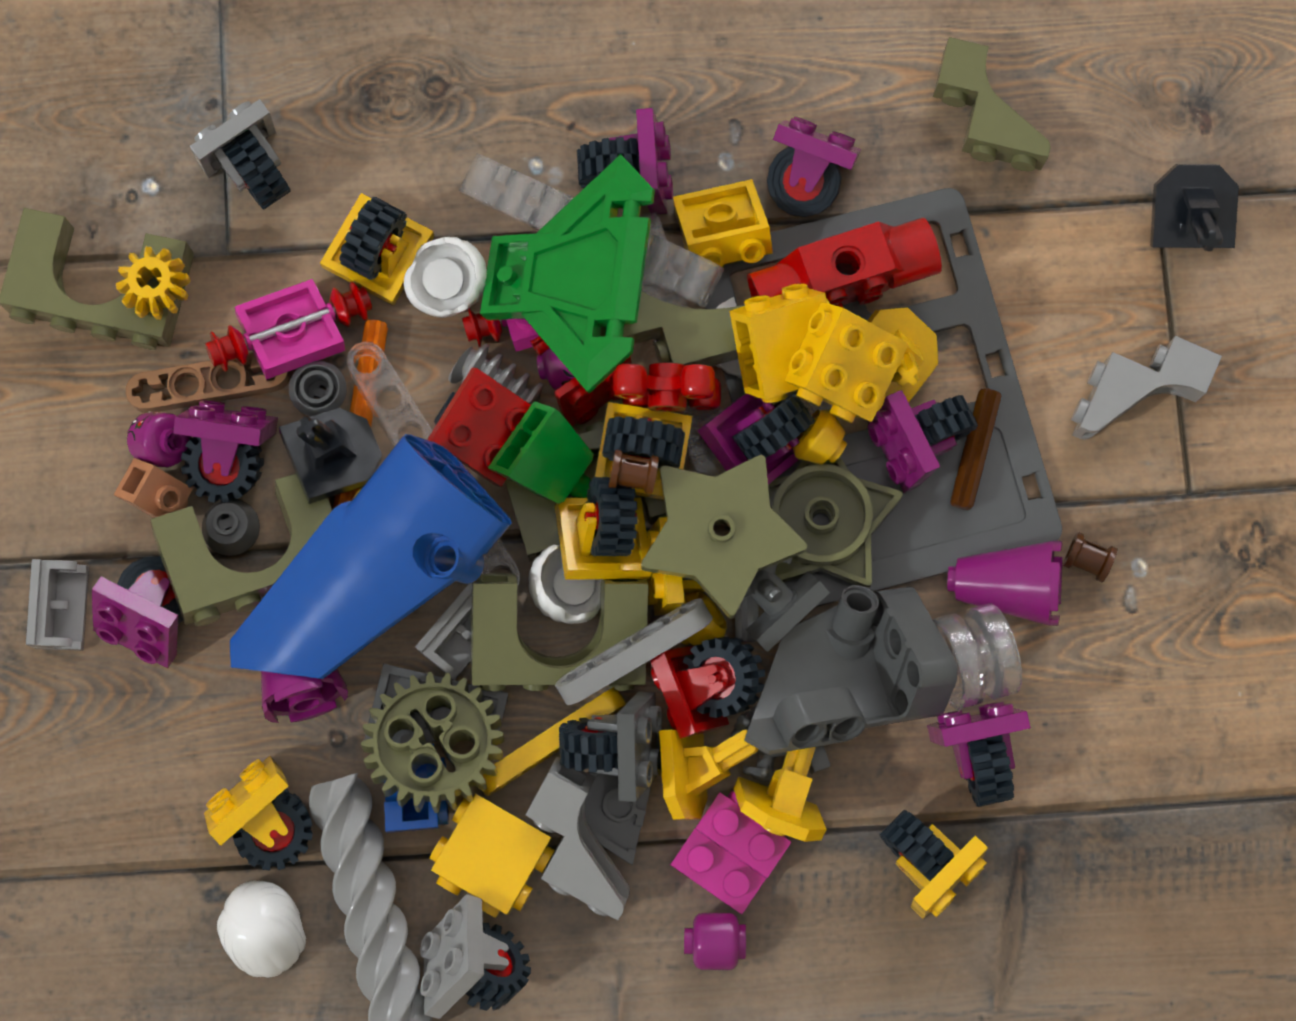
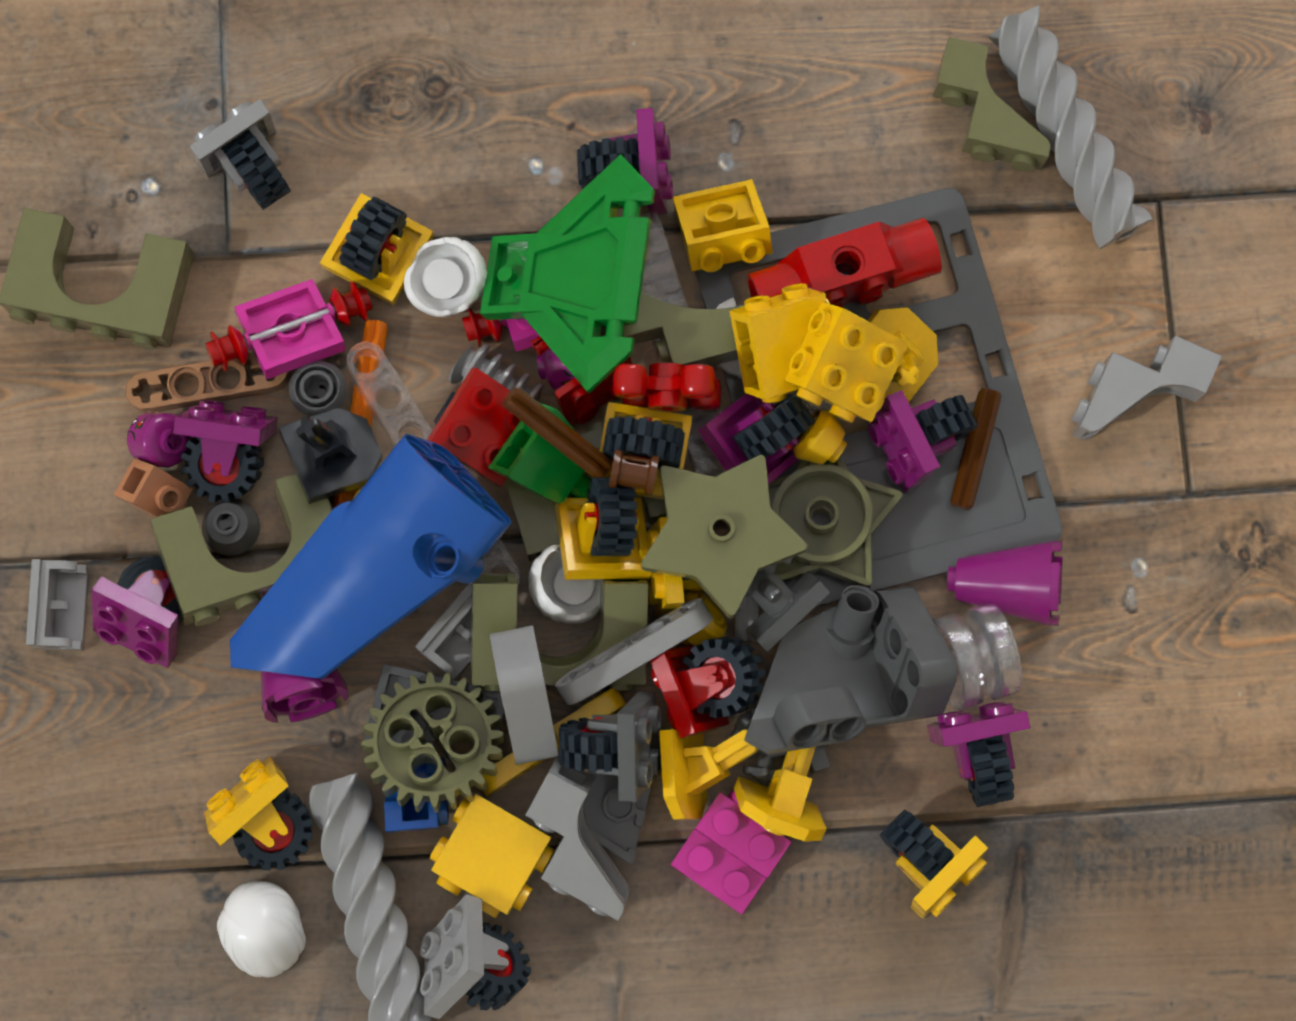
yellow gear [116,246,191,320] -> none
clear beam [459,153,725,308] -> none
magenta head [684,913,746,970] -> none
plate [767,116,861,217] -> none
reddish brown bush [1063,532,1118,583] -> none
black piece [1150,164,1239,252] -> none
none -> light grey beam [489,625,559,765]
none -> reddish brown axle [503,387,612,477]
none -> light grey piece [989,5,1153,249]

